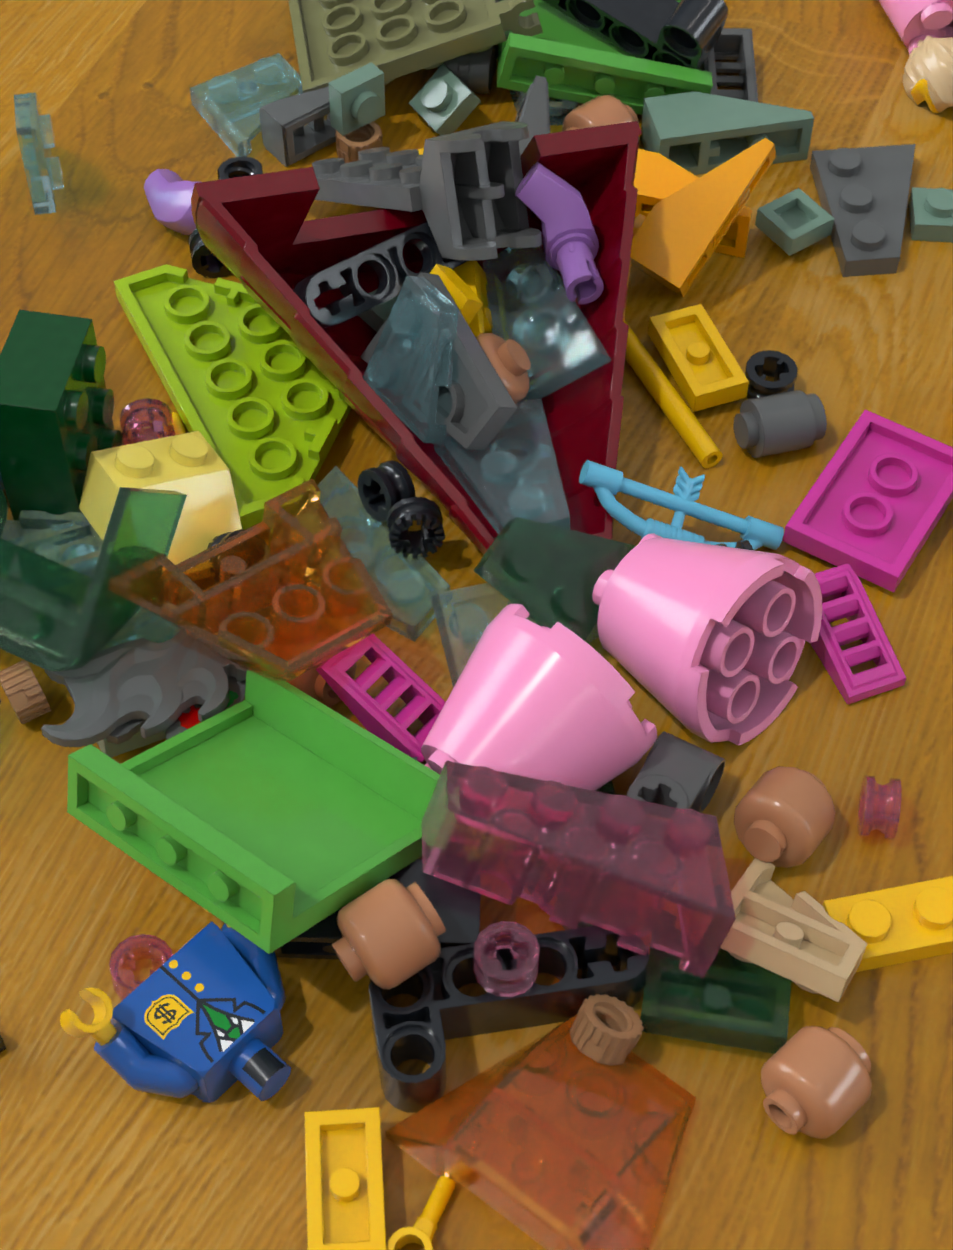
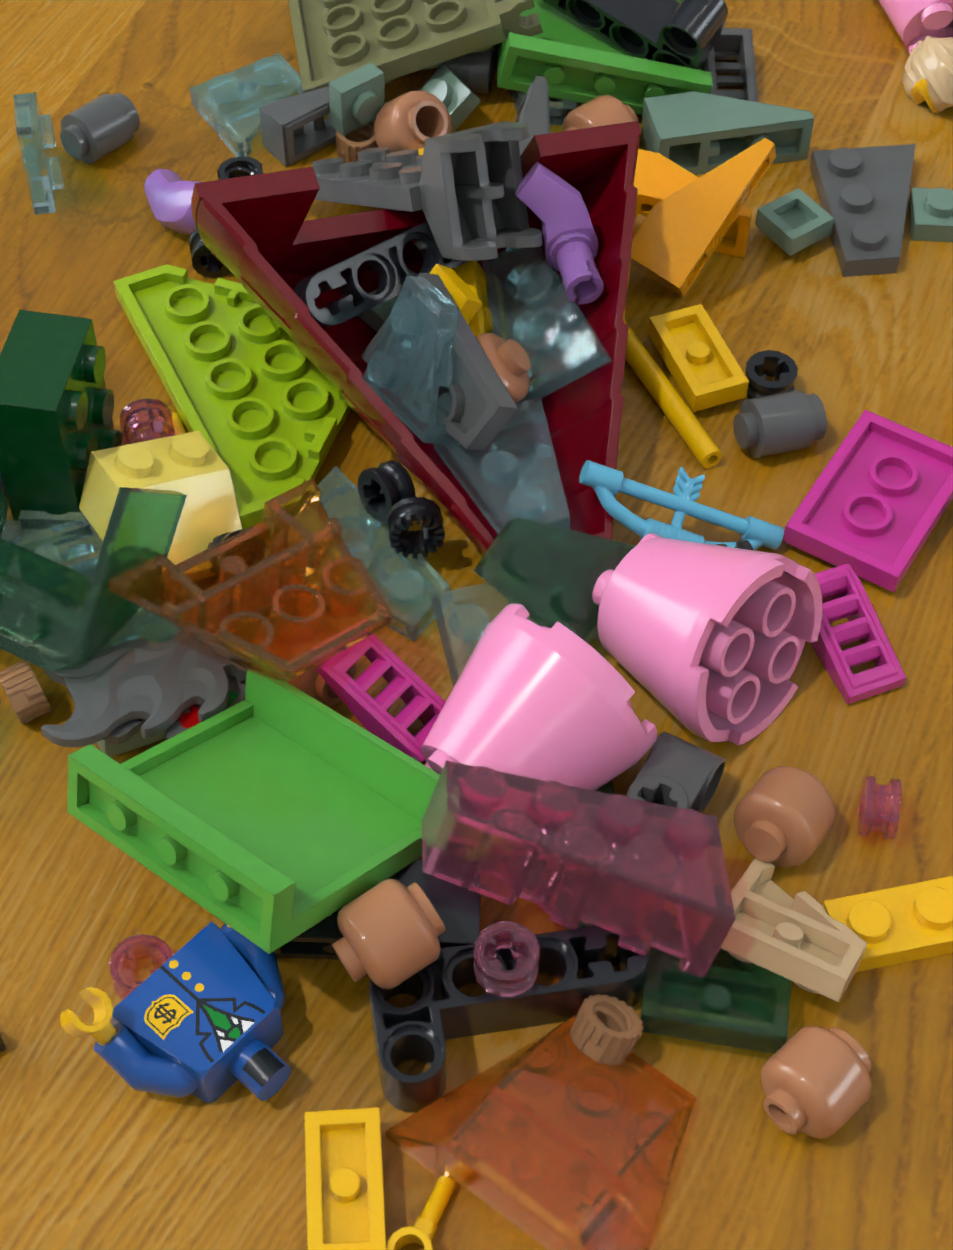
none -> dark grey brick [60,93,140,164]
none -> nougat head [374,91,452,153]

